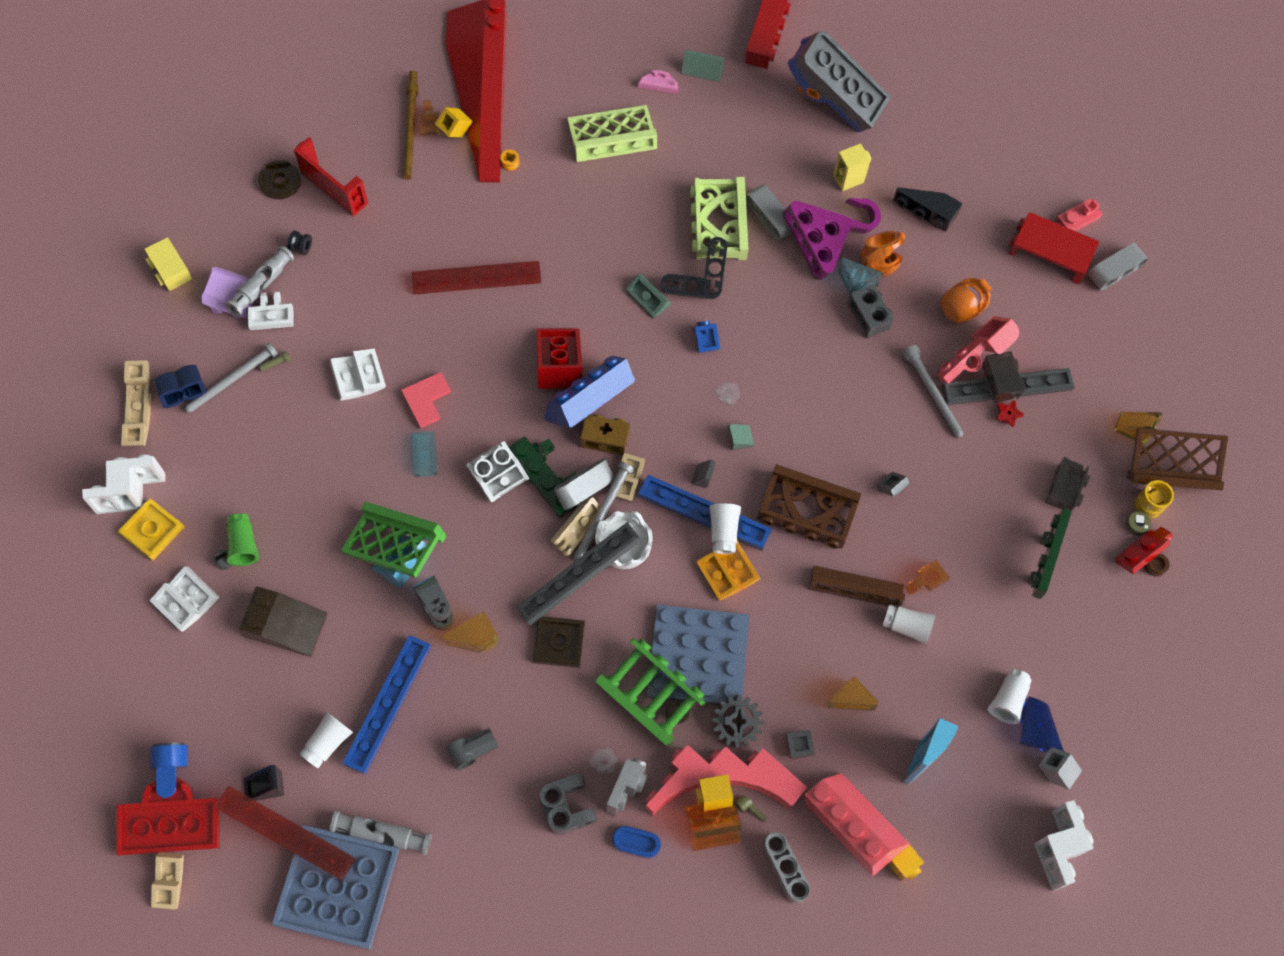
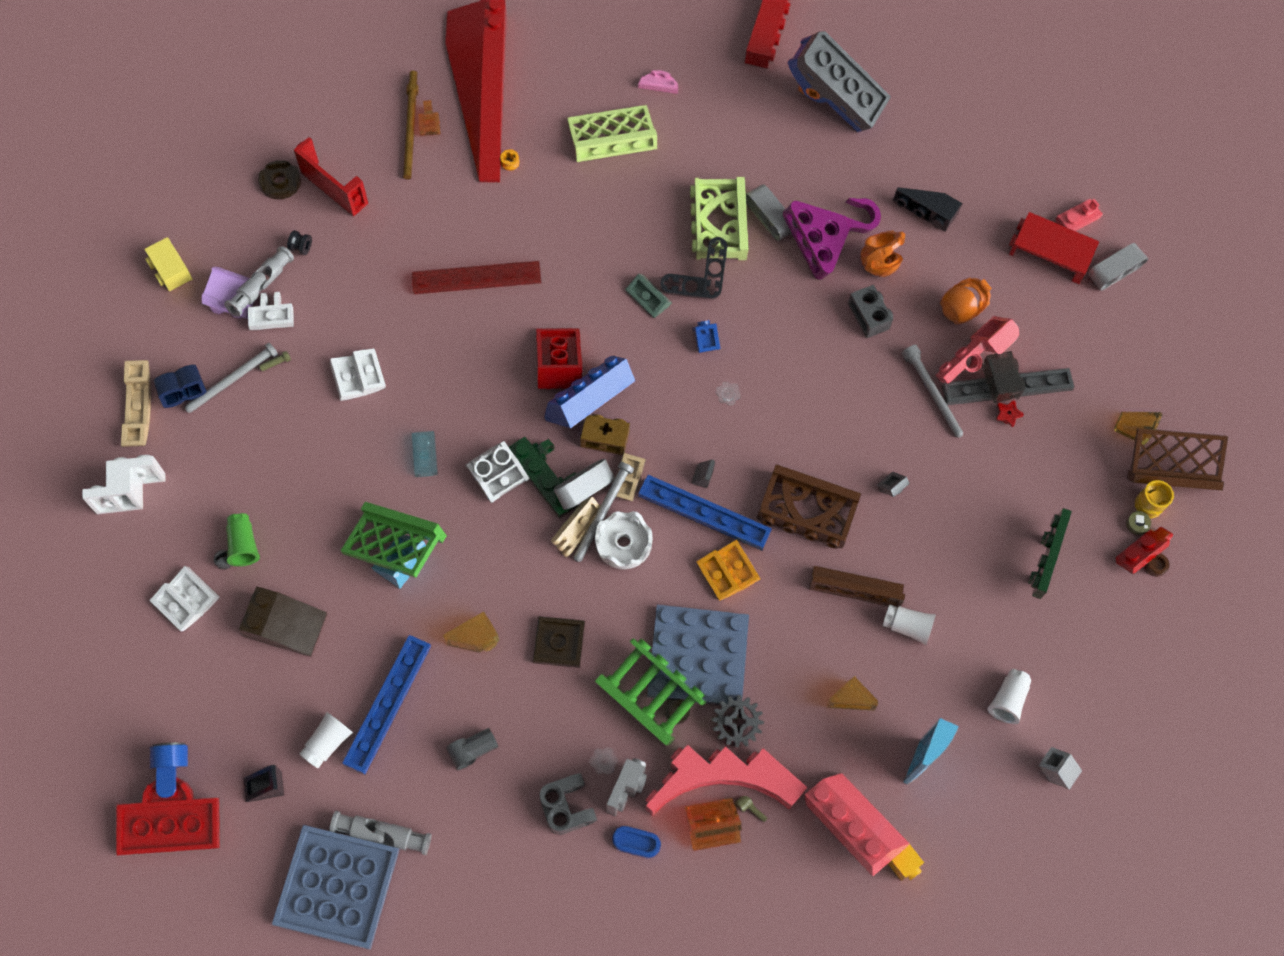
yellow tile [117,498,185,561] -> none
tan slope [151,852,184,910] -> none
clear red plate [215,785,356,881] -> none
coral tile [401,372,451,429] -> none
dark grey piece [413,575,454,631] -> none
yellow brick [435,107,473,138] -> none
dark grey tile [517,522,642,625] -> none
sand green slope [682,50,724,82] -> none
yellow brick [695,774,733,812] -> none
white plant [709,503,741,554] -> none
sand green slope [728,424,754,450] -> none
light grey beam [763,832,810,904] -> none
dark grey plate [786,730,815,759] -> none
light yellow brick [833,144,871,191] -> none
clear light blue slope [838,258,882,294] -> none
clear orange plate [906,560,950,595] -> none
clear blue slope [1020,696,1064,753] -> none
white bracket [1034,800,1094,891] -> none
clear smoke hinge [1045,457,1090,511] -> none

